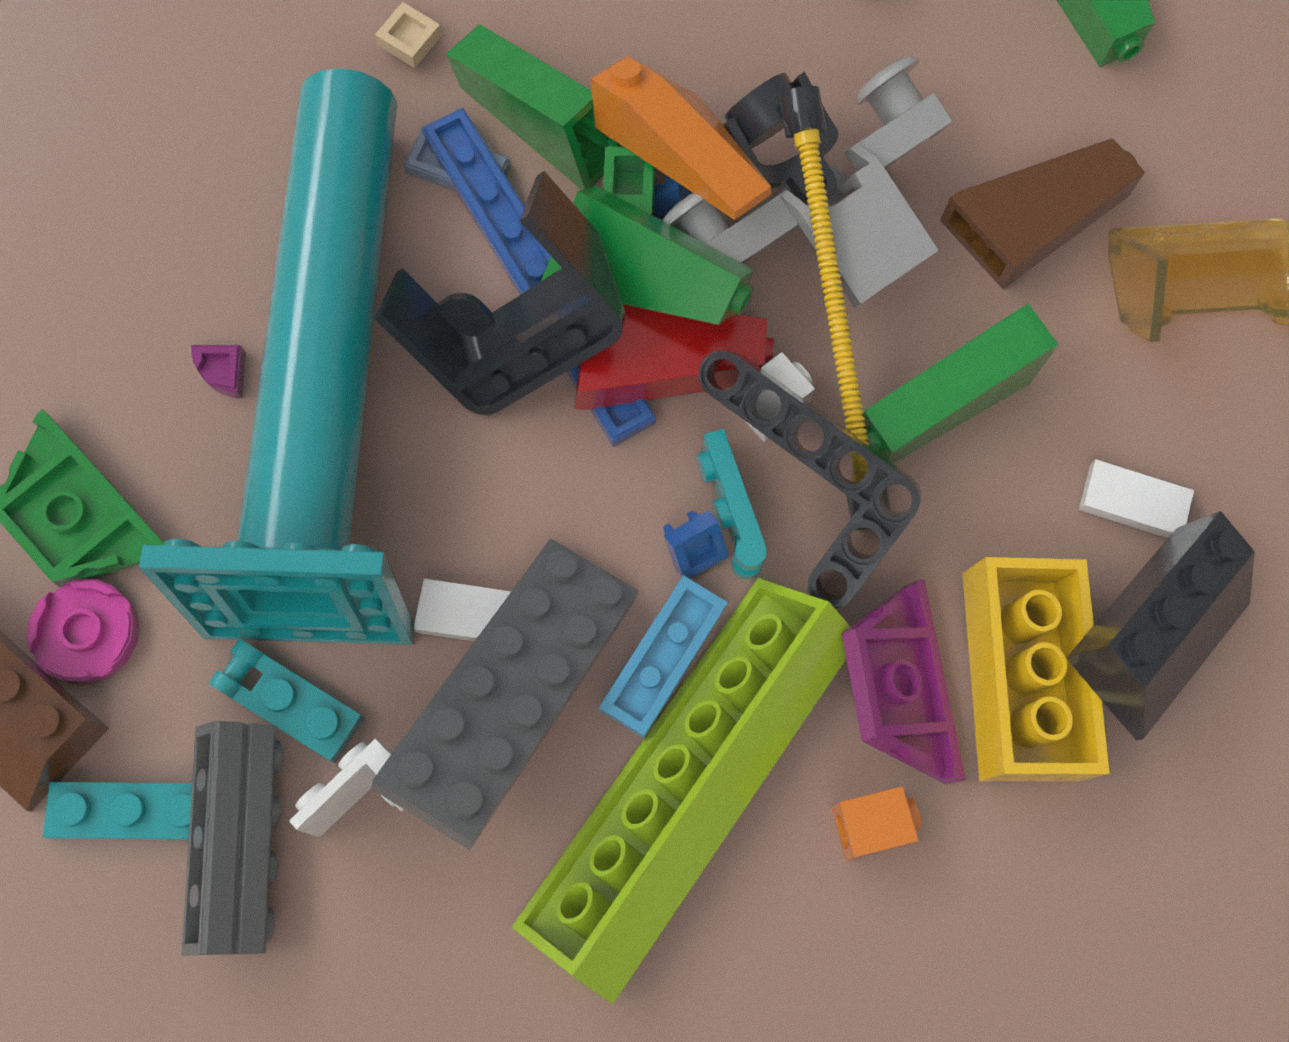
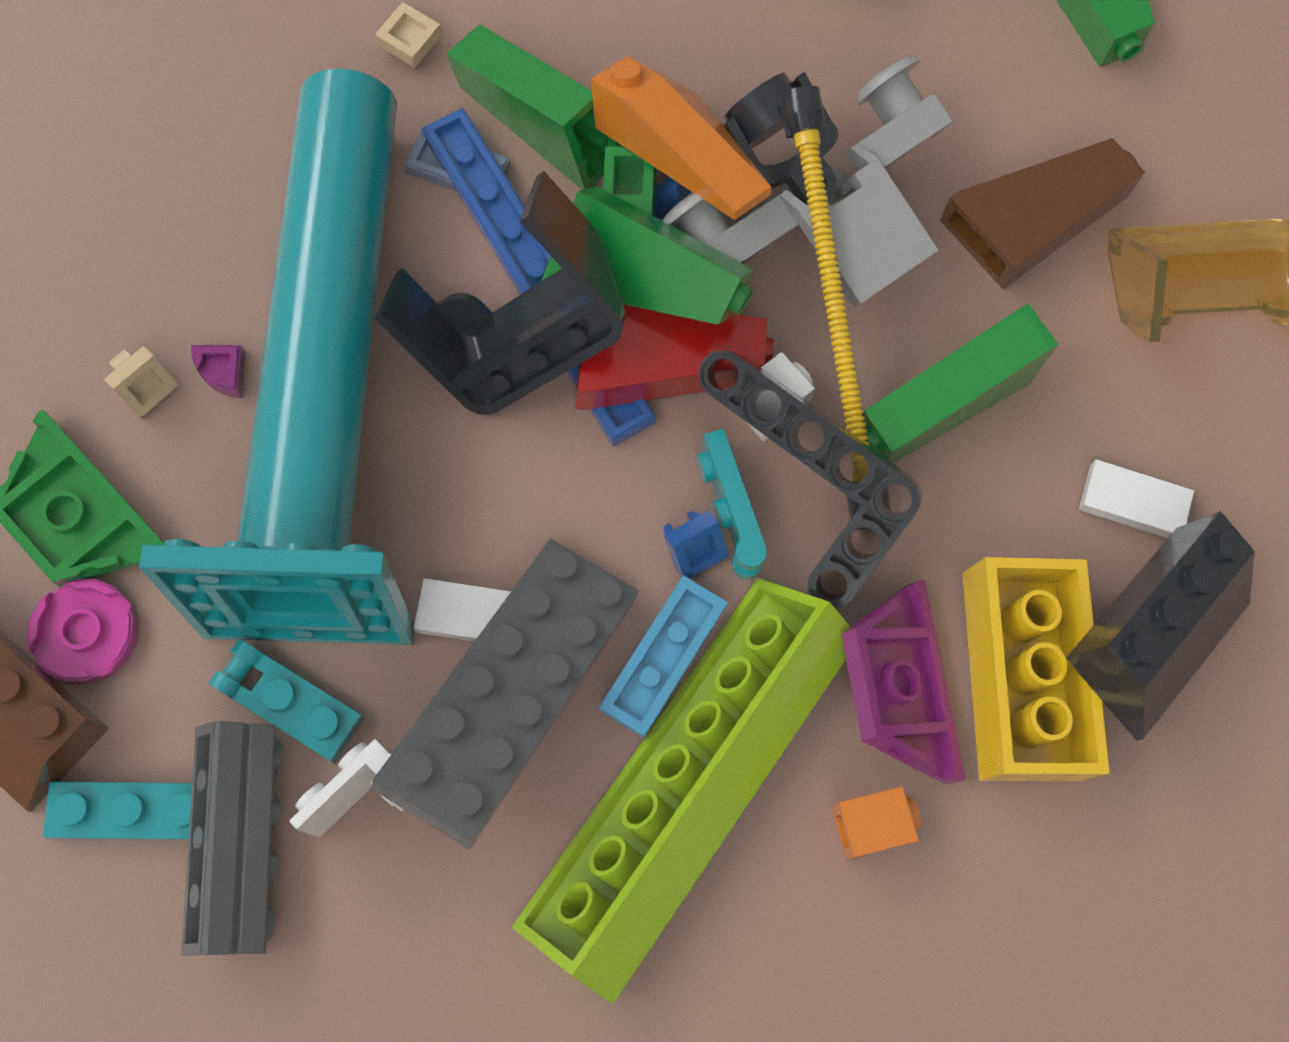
none -> tan tile [104,346,179,418]

